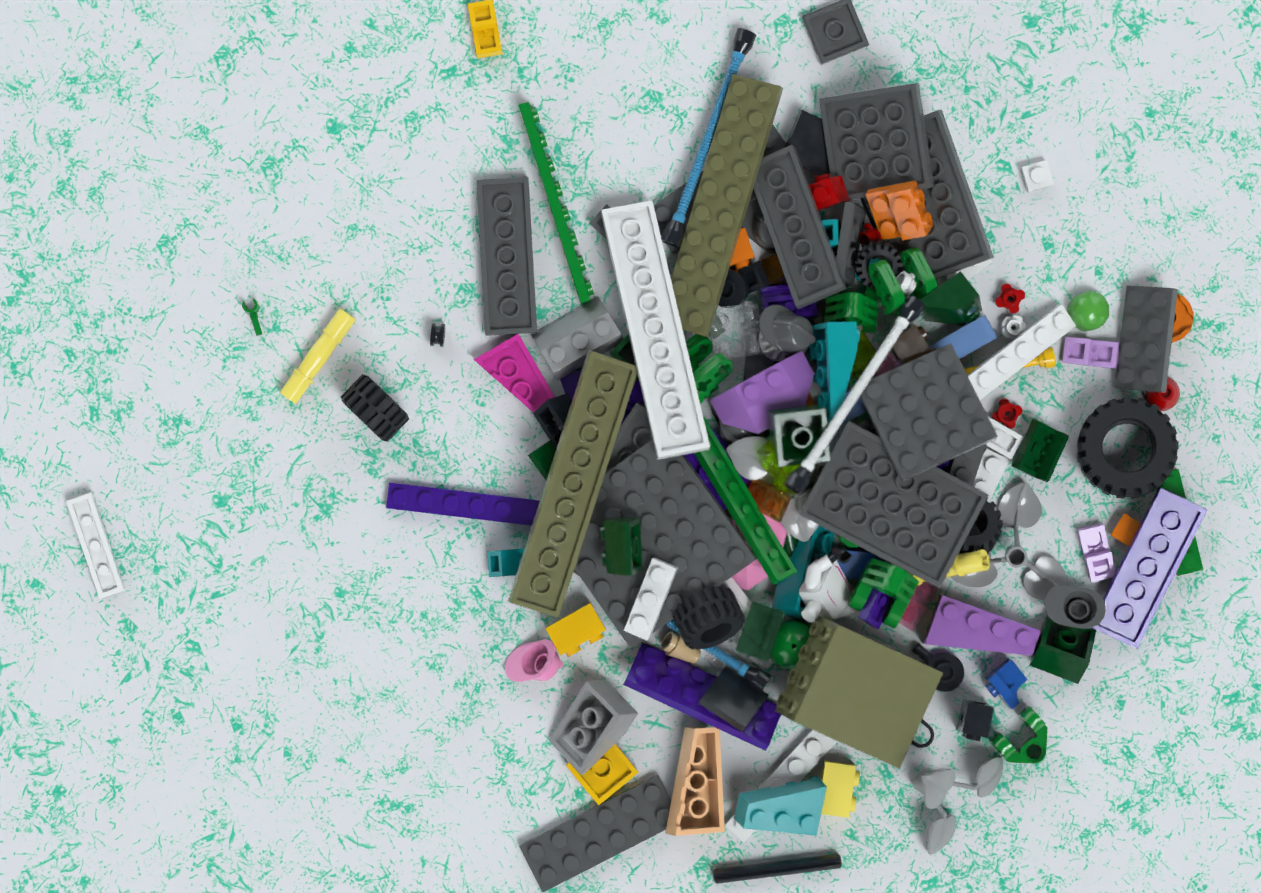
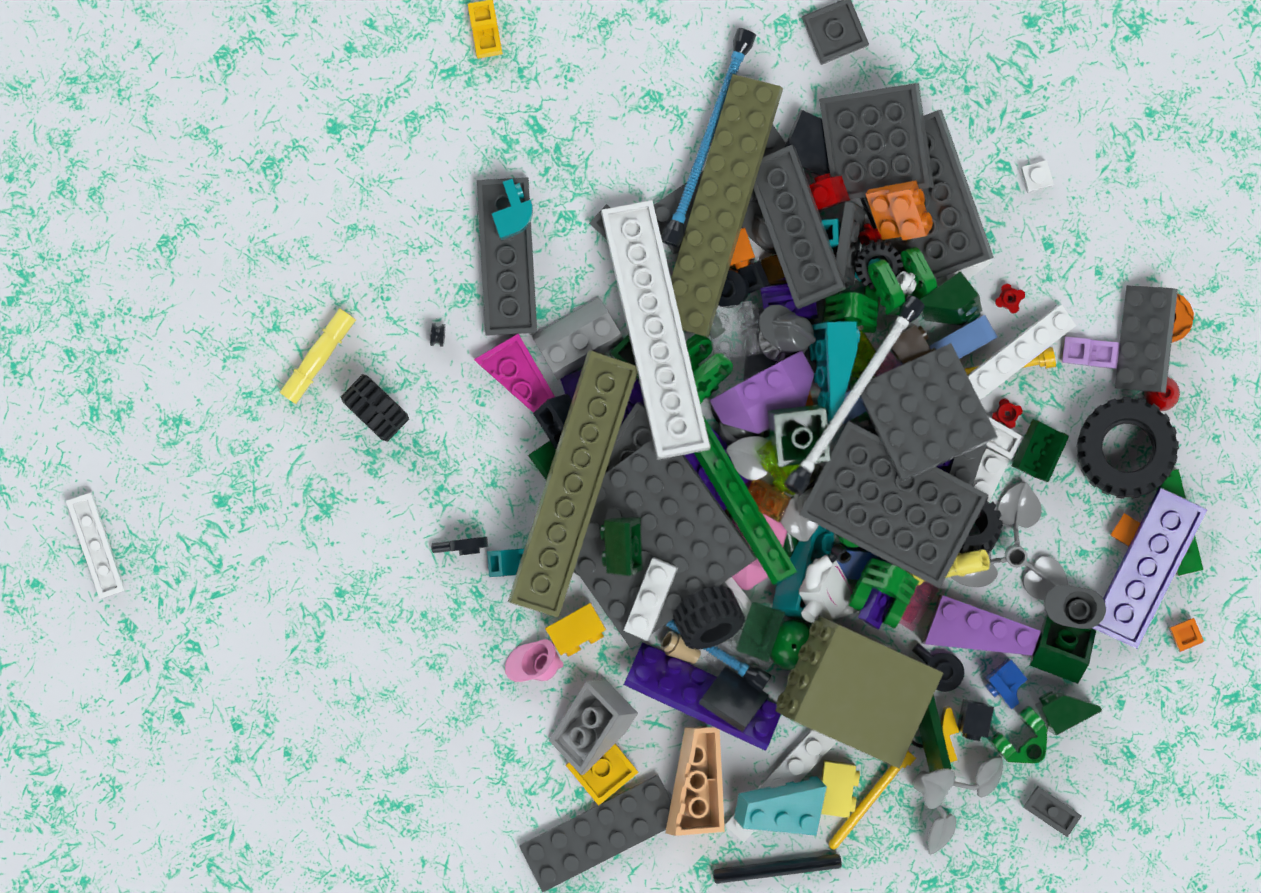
green hand [242,298,262,336] -> none
dark purple plate [386,483,540,526] -> none
green plate [519,102,594,305] -> none
white plate [1001,315,1027,340] -> none
bright green hair [1067,291,1109,332] -> none
lavender slope [1077,523,1116,583] -> none
none -> black piece [431,537,488,556]
none -> teal brick [491,178,533,240]
none -> yellow piece [828,751,916,850]
none -> dark green tile [919,694,951,773]
none -> yellow slope [941,706,959,763]
none -> dark grey plate [1023,786,1082,837]
none -> dark green slope [1035,691,1103,735]
none -> orange plate [1169,618,1204,652]

